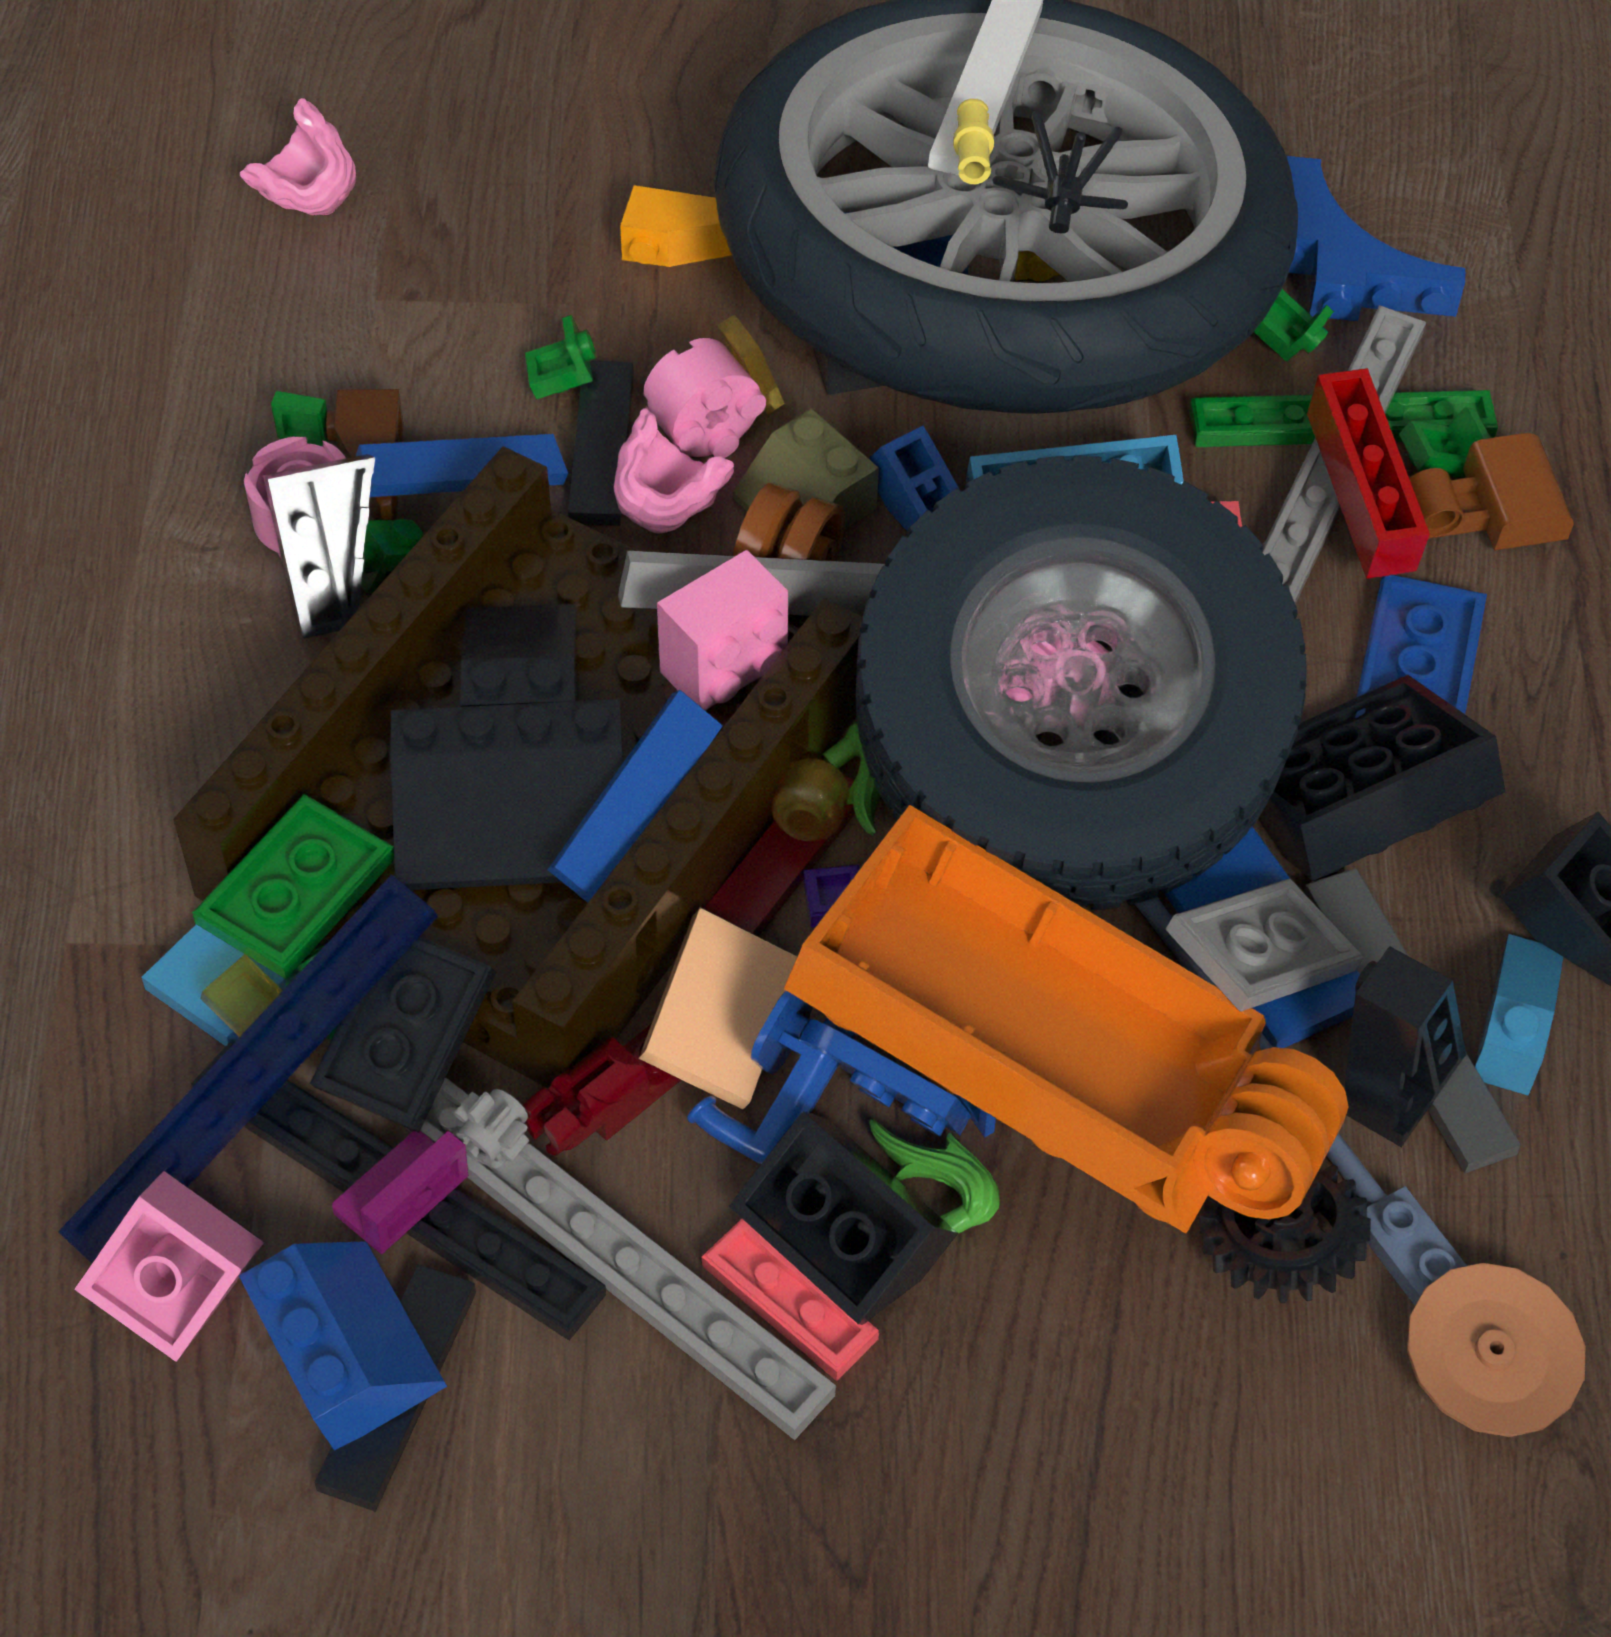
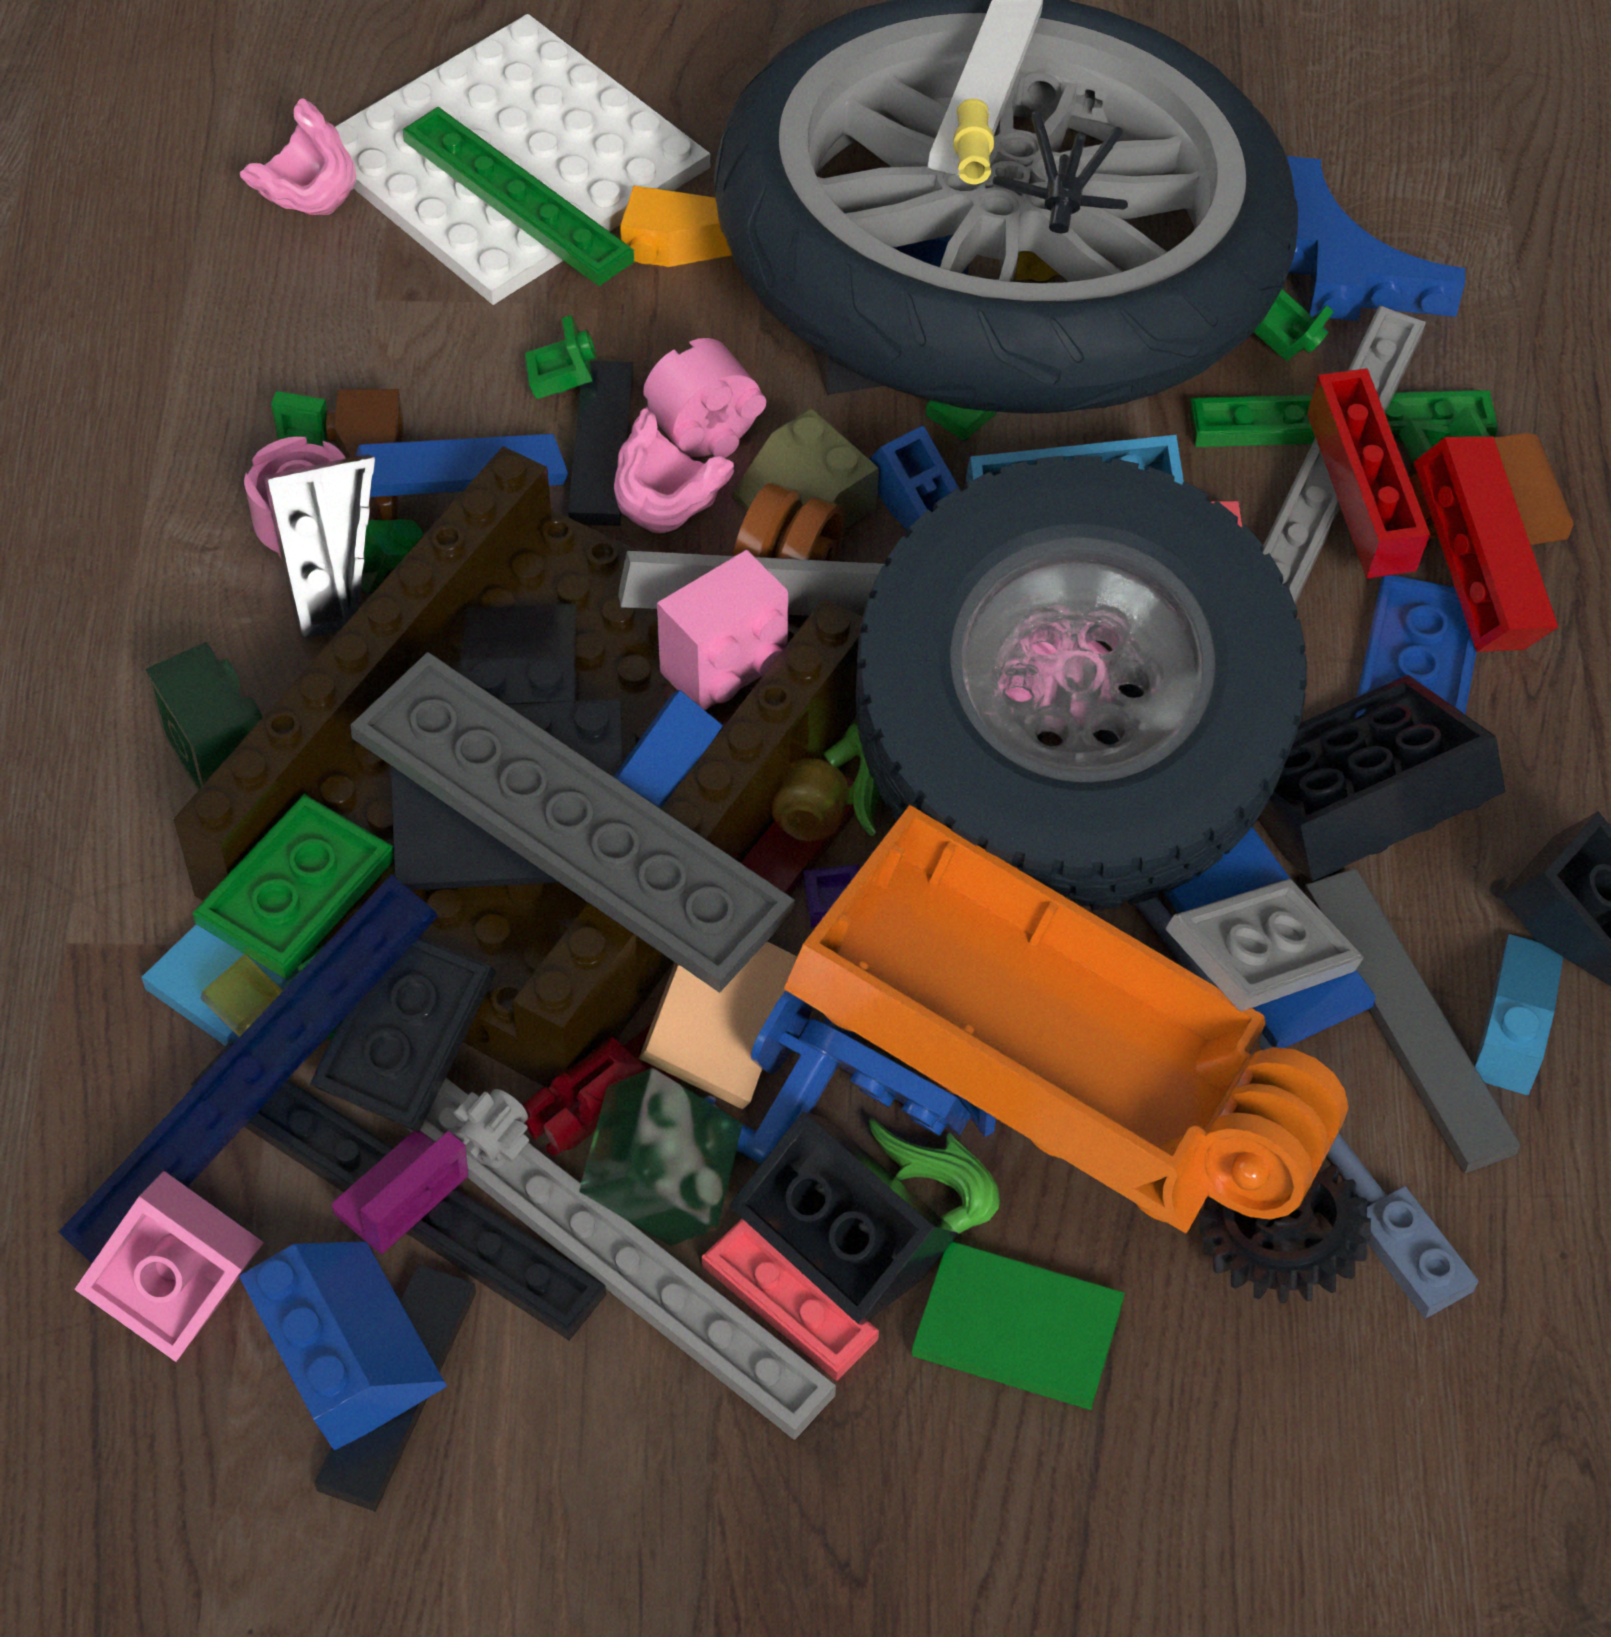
clear yellow tile [717,315,785,414] -> none
black wedge [1344,946,1466,1148] -> none
nougat piece [1407,1263,1586,1437] -> none
none -> clear green brick [146,642,263,791]
none -> white plate [335,14,711,305]
none -> dark grey plate [351,652,795,993]
none -> green tile [402,107,634,286]
none -> clear green brick [579,1067,743,1246]
none -> green tile [912,1242,1125,1410]
none -> green tile [926,400,997,441]
none -> red brick [1414,437,1558,652]

